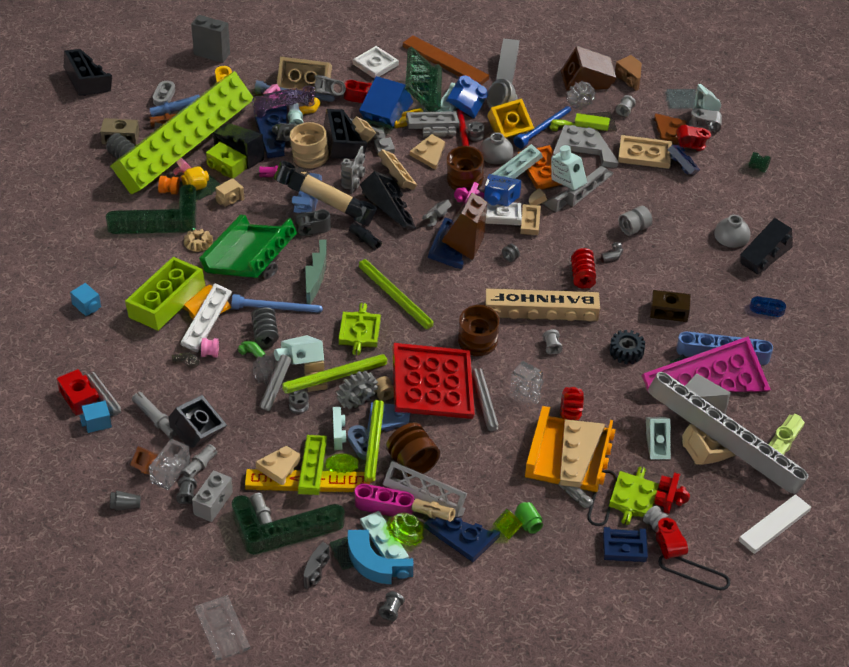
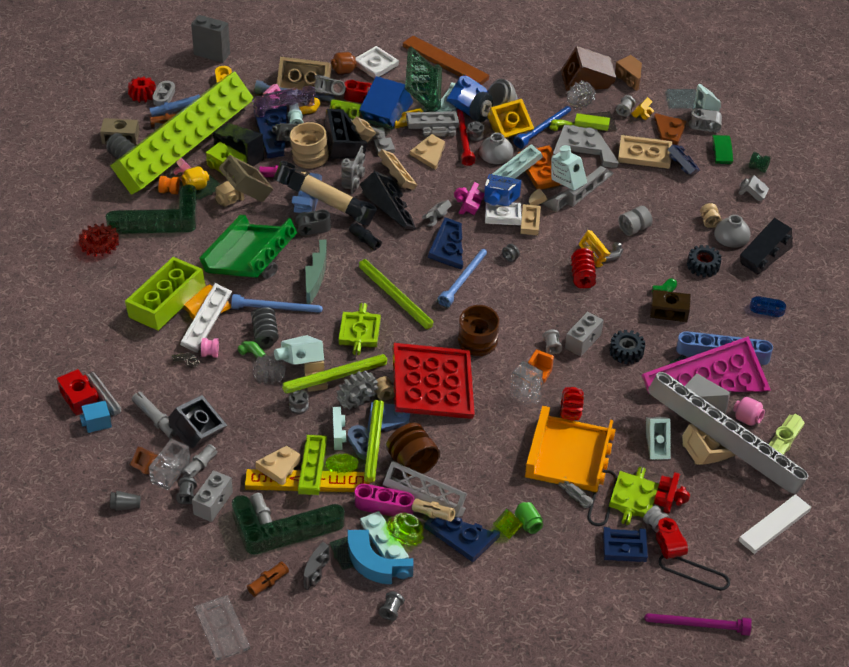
black wedge [63,49,112,96] -> none
dark azure brick [70,283,101,316] -> none
tan gear [184,229,213,252] -> none
light grey axle [259,355,291,411] -> none
reddish brown slope [442,193,487,260] -> none
reddish brown wheel [447,146,484,192] -> none
light grey axle [472,368,498,431] -> none
tan brick [485,289,600,322] -> none
light grey slope [496,38,520,83] -> none
tan wing [560,420,605,487] -> none
red piece [676,125,711,151] -> none
none -> clear red gear [79,223,119,257]
none -> red gear [128,76,156,103]
none -> dark tan window [219,155,273,202]
none -> dark orange pin [247,561,289,597]
none -> lime hips [330,99,361,119]
none -> dark orange head [331,52,356,74]
none -> medium blue piece [437,249,487,308]
none -> black wheel [470,92,493,122]
none -> orange panel [526,349,554,383]
none -> light grey brick [565,311,604,357]
none -> yellow tile [579,230,610,268]
none -> yellow tile [631,97,654,120]
none -> magenta piece [644,613,752,636]
none -> green arm [652,278,677,293]
none -> black bush [687,245,722,278]
none -> tan wheel [700,203,721,228]
none -> green slope [712,135,733,164]
none -> bright pink head [733,397,765,426]
none -> light grey bracket [738,175,769,202]

